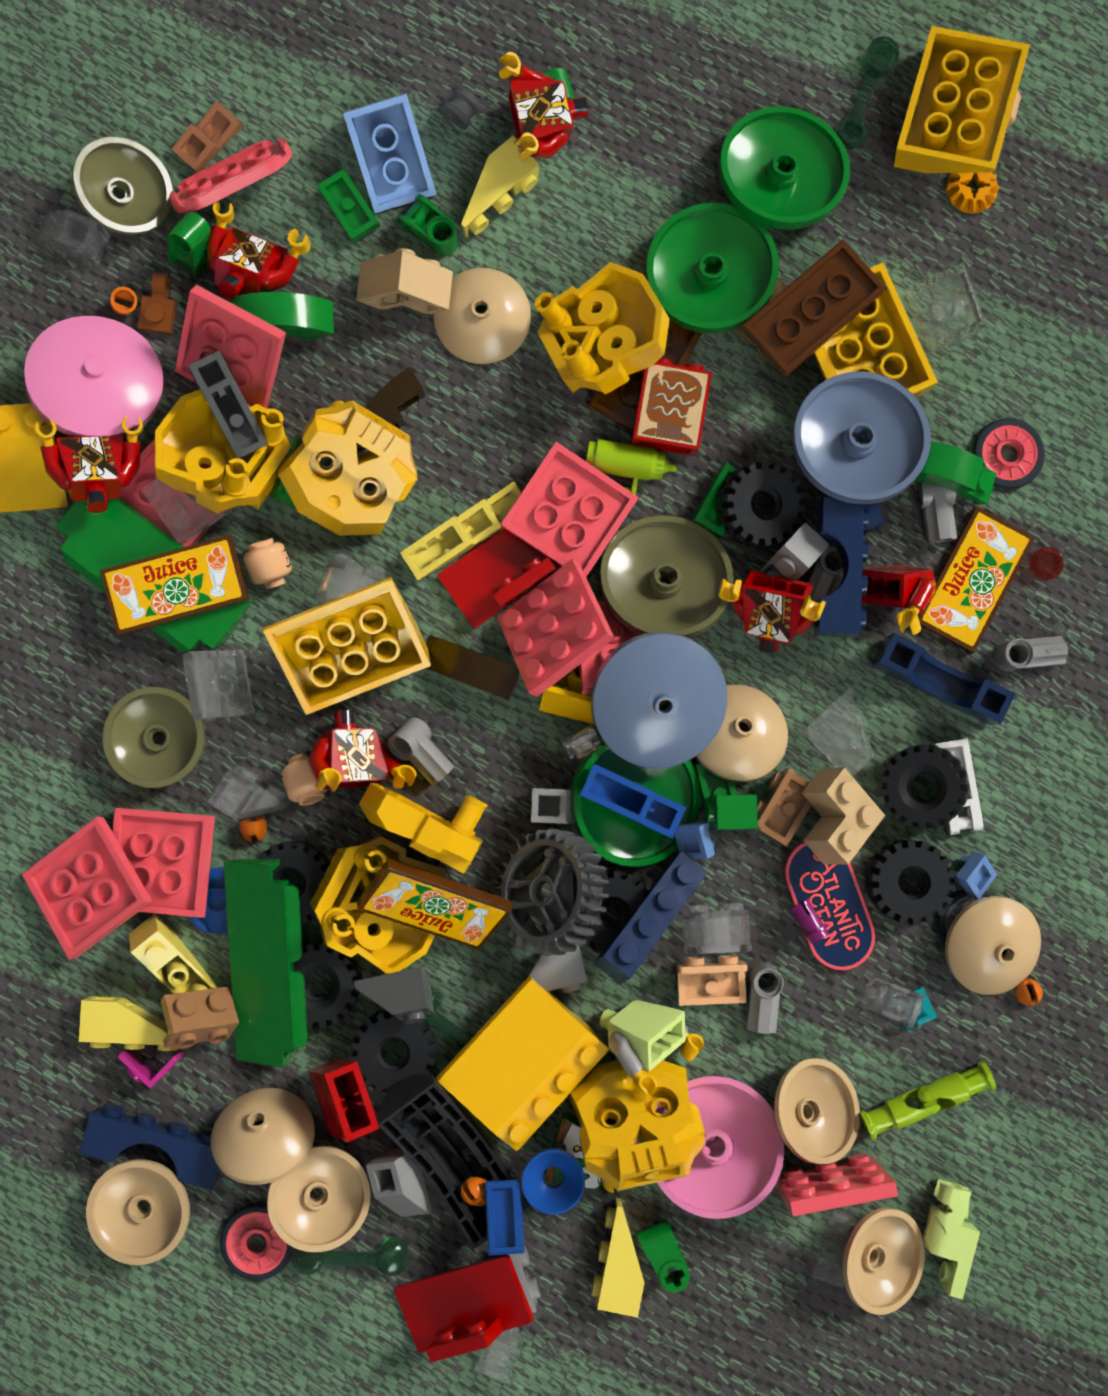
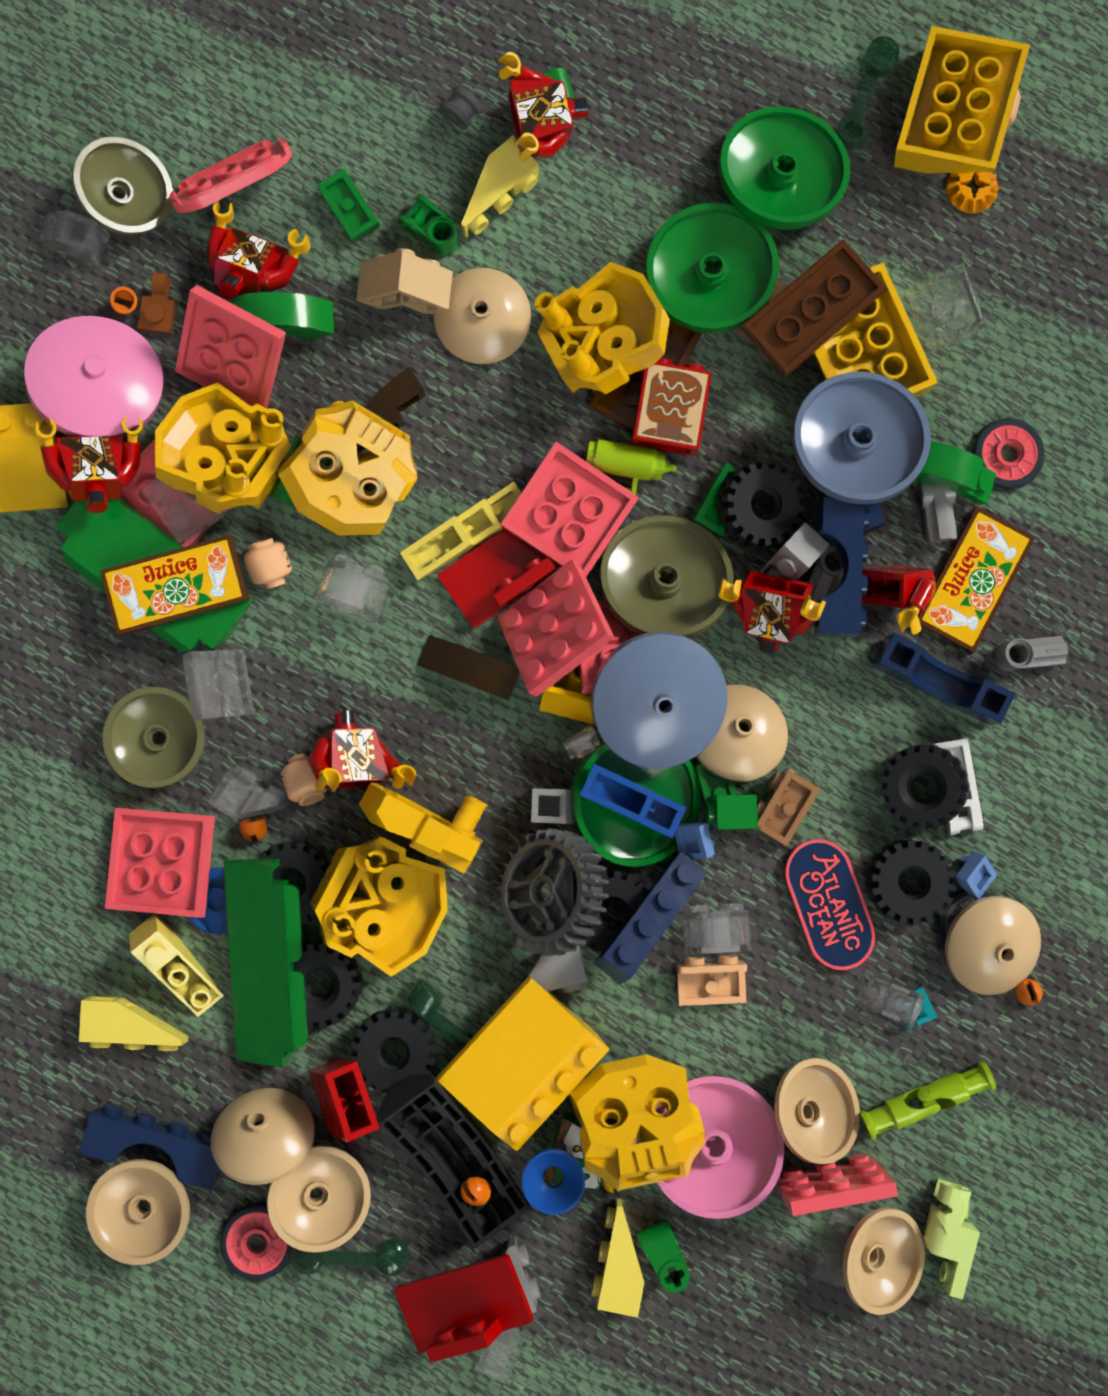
coral plate [22,817,152,959] -> none
dark pink bracket [118,1049,185,1088] -> none
medium nougat bracket [160,986,239,1049] -> none
green piece [167,212,211,278] -> none
nougat slope [172,101,245,172] -> none
dark grey slope [188,351,268,458] -> none
yellow slope [263,577,431,715] -> none
light blue slope [343,93,437,213] -> none
dark grey slope [354,967,435,1024] -> none
tile [357,858,512,949] -> none
light grey slope [366,1148,433,1217] -> none
light grey piece [388,717,454,786] -> none
blue tile [485,1179,525,1255] -> none
yellowish green torso [600,1000,704,1102] -> none
light grey piece [746,963,784,1034] -> none
magenta pin [790,898,829,944] -> none
clear wing [802,687,874,777] -> none
tan brick [802,767,885,865] -> none
clear red plate [1029,547,1064,580] -> none

